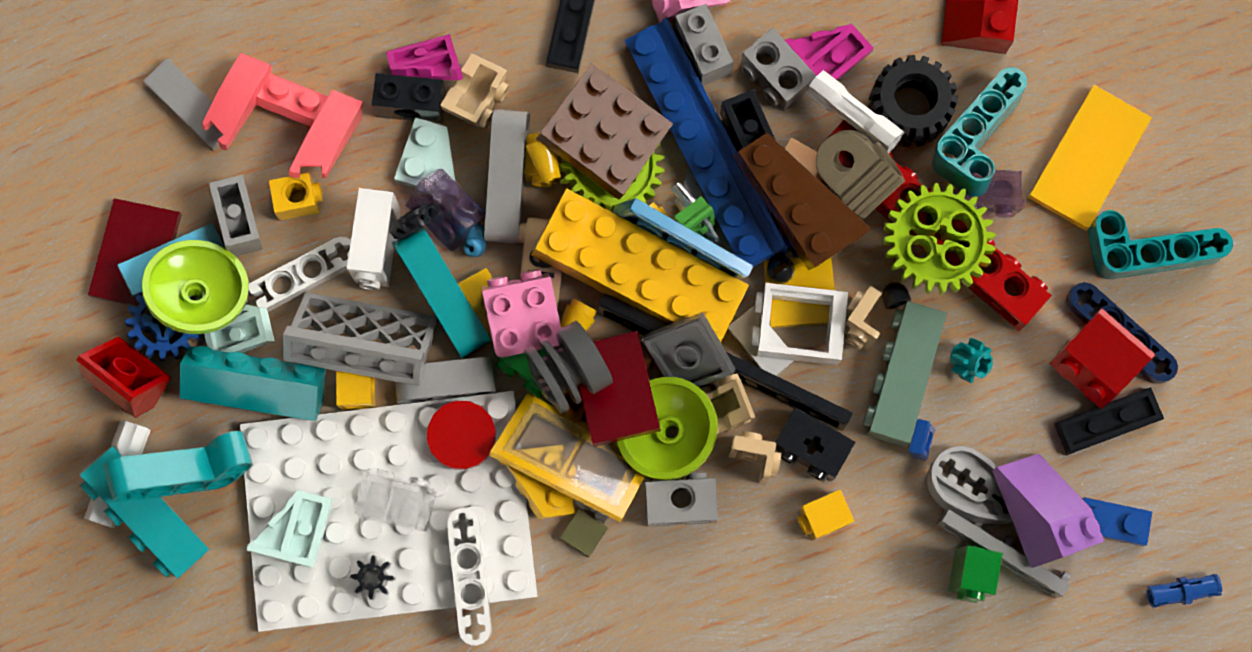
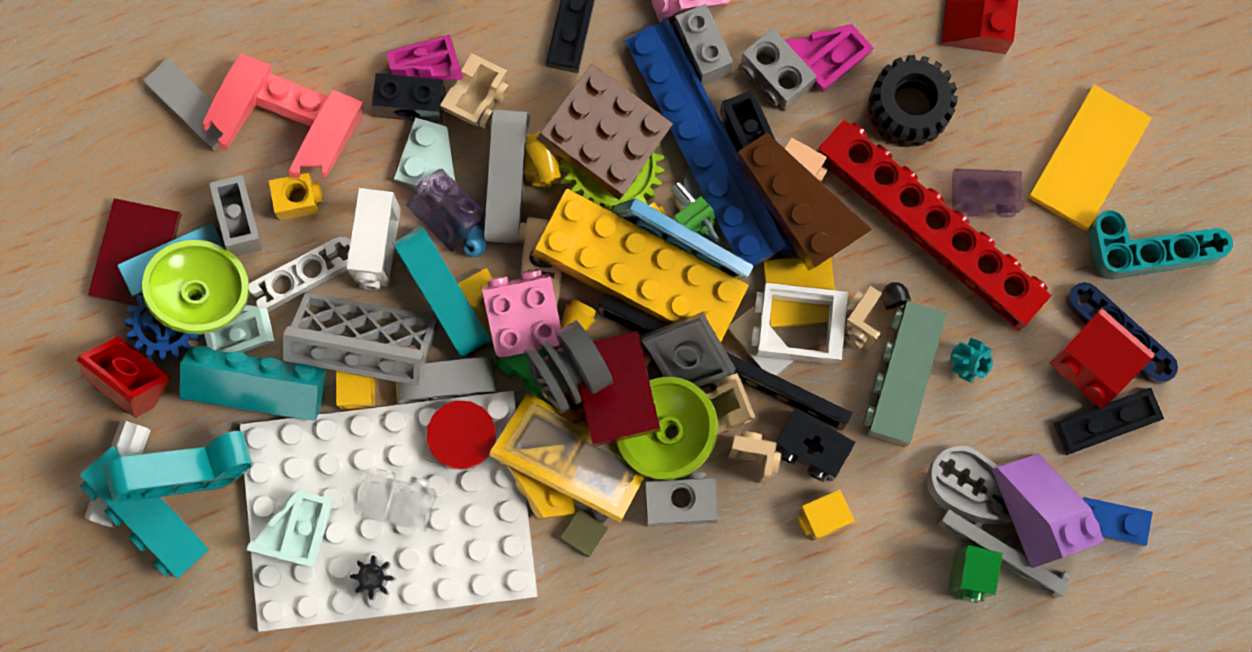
black gear [390,201,440,239] -> none
white beam [447,508,492,646] -> none
black hinge [767,256,795,284] -> none
white axle [805,70,904,153] -> none
dark tan piece [816,130,905,219] -> none
lime gear [882,183,996,295] -> none
blue tile [909,419,935,461] -> none
teal beam [932,67,1027,197] -> none
blue pin [1146,574,1223,608] -> none

